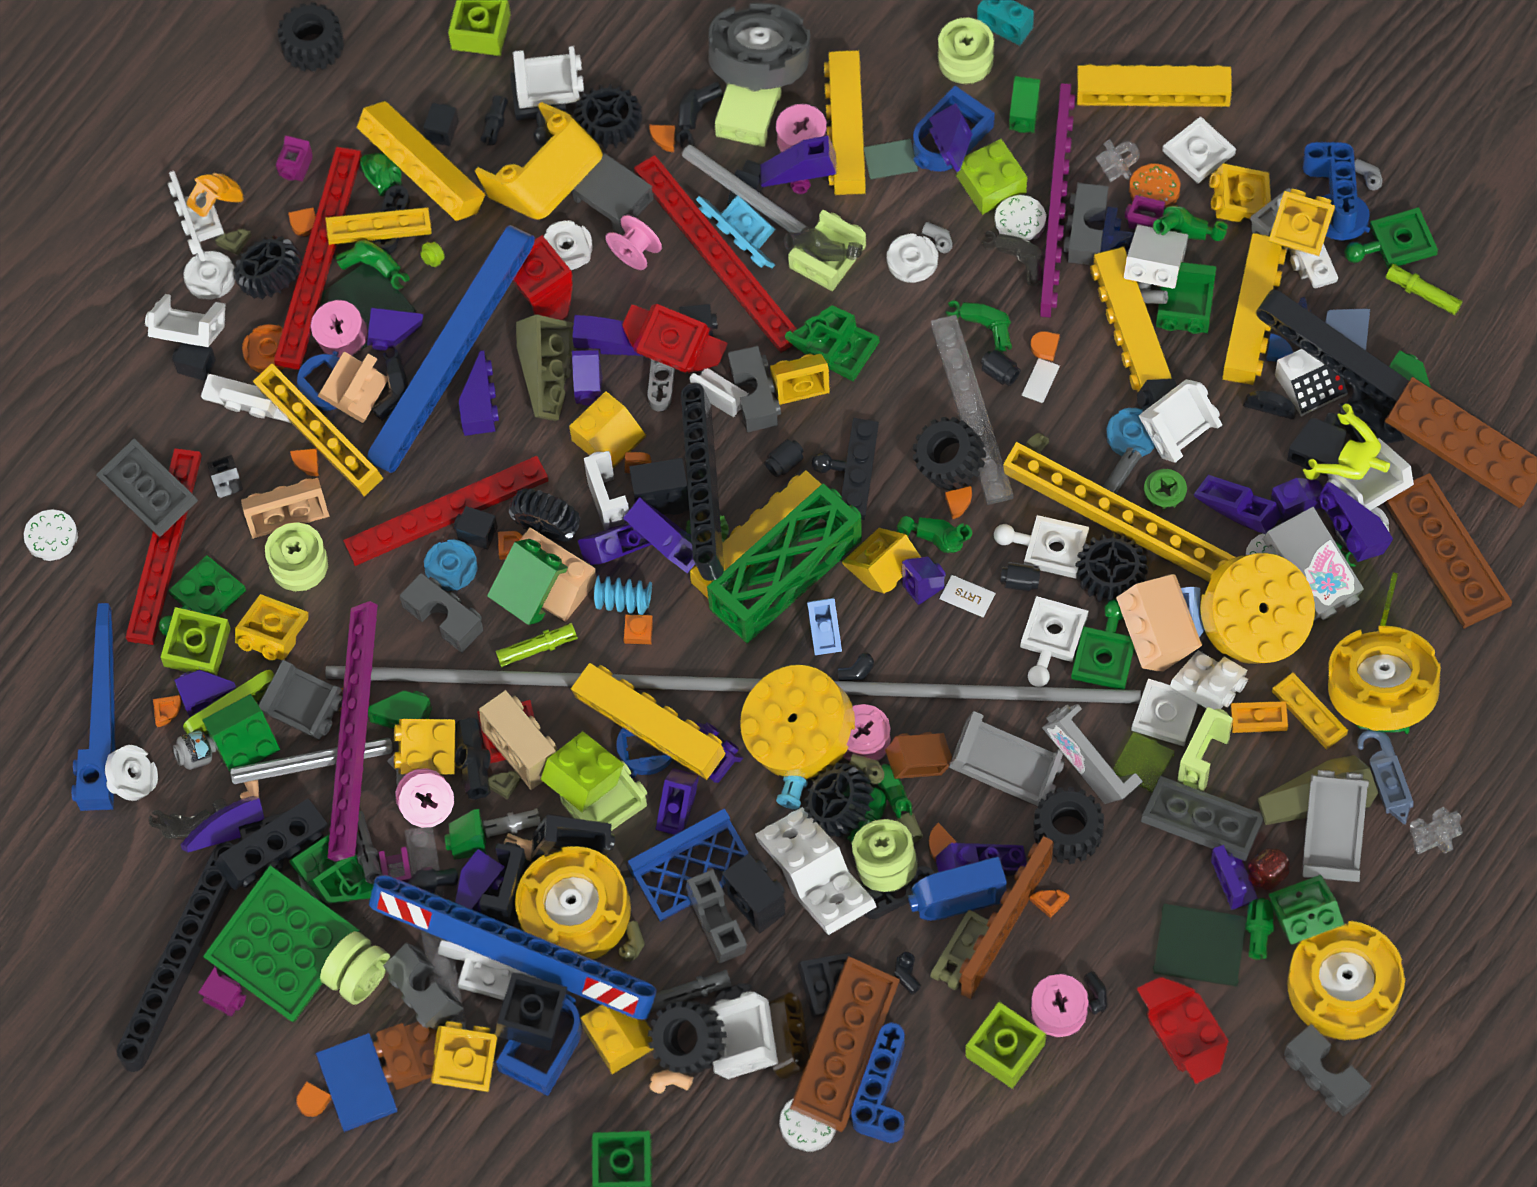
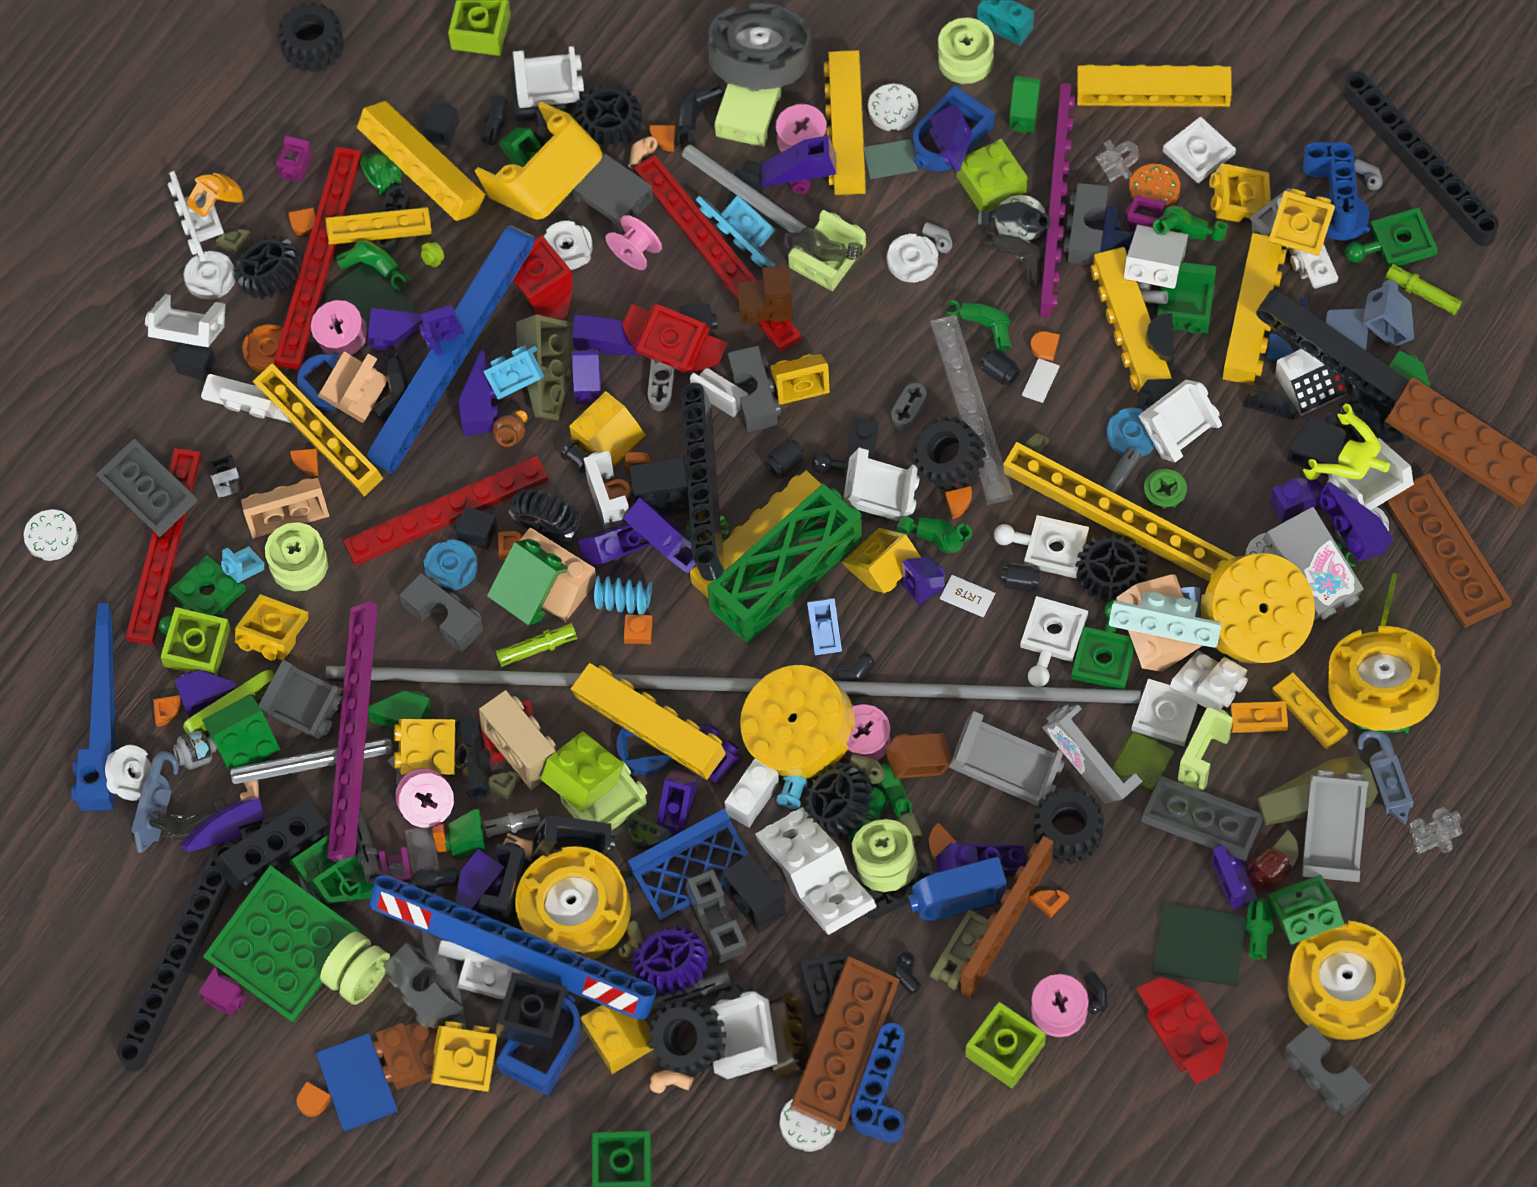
green slope [785,305,880,382] -> none
dark purple slope [1194,475,1282,534] -> none
none -> sand blue plate [131,751,179,853]
none -> medium azure bracket [221,546,264,583]
none -> dark purple bracket [419,305,464,356]
none -> orange tile [433,823,447,852]
none -> medium azure bracket [484,345,545,399]
none -> dark orange animal [493,410,528,447]
none -> green slope [498,128,542,167]
none -> black bush [561,439,593,473]
none -> orange tile [604,479,632,503]
none -> black tile [627,813,672,849]
none -> light nougat arm [628,136,657,170]
none -> dark purple gear [632,925,708,997]
none -> white brick [725,759,779,828]
none -> reddish brown brick [737,265,793,324]
none -> white panel [843,448,919,521]
none -> white tile [868,84,919,131]
none -> dark grey beam [891,383,927,430]
none -> black arm [978,201,1051,233]
none -> light aqua bracket [1109,591,1221,648]
none -> black tile [1145,313,1174,363]
none -> olive tile [1270,830,1298,870]
none -> black beam [1343,71,1499,246]
none -> sand blue torso [1363,280,1414,348]

